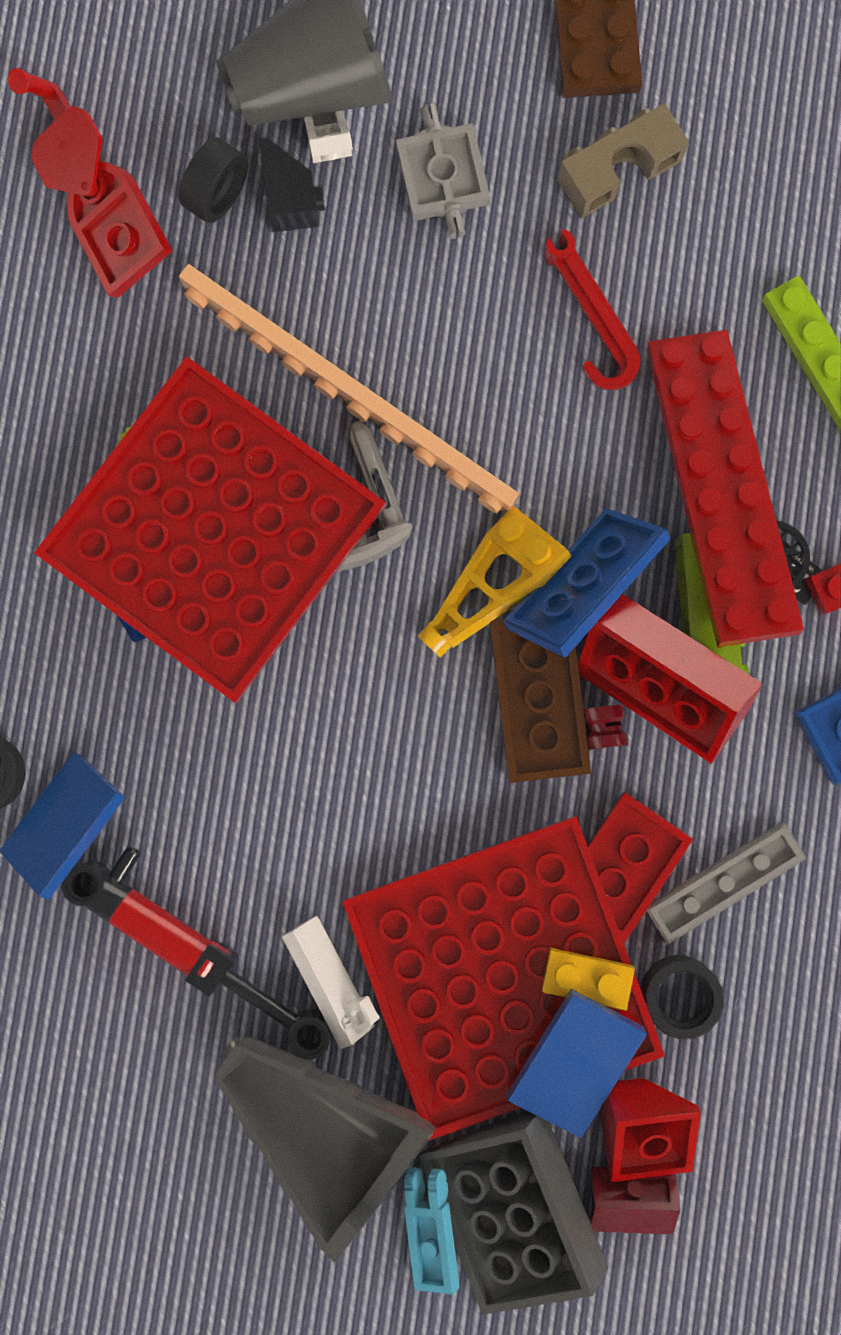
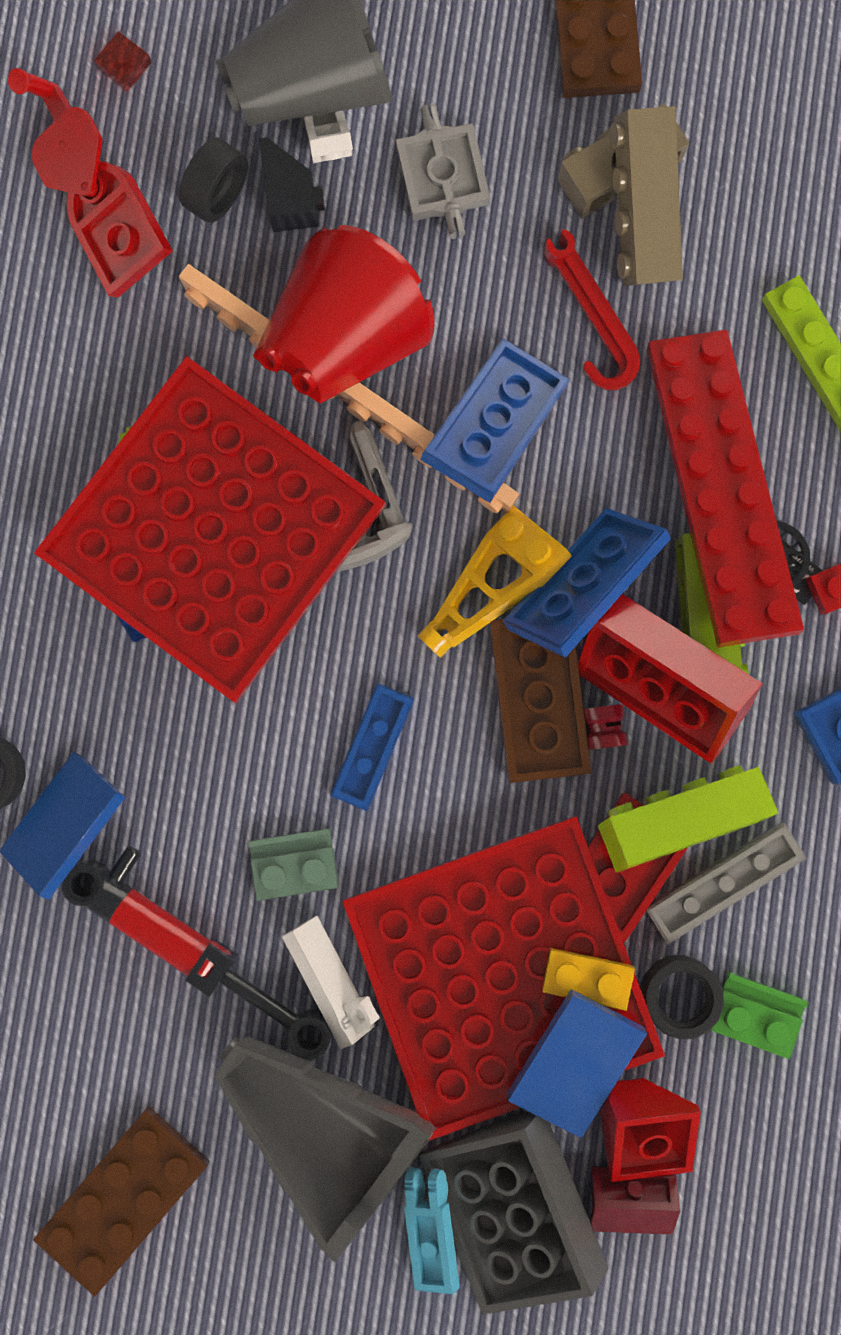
none -> reddish brown plate [33,1106,210,1297]
none -> clear red plate [94,31,152,92]
none -> sand green plate [248,828,339,901]
none -> red cone [253,225,435,404]
none -> blue tile [330,683,415,812]
none -> blue tile [420,338,570,503]
none -> lime brick [598,765,779,873]
none -> dark tan brick [610,106,683,286]
none -> bright green plate [711,971,809,1060]

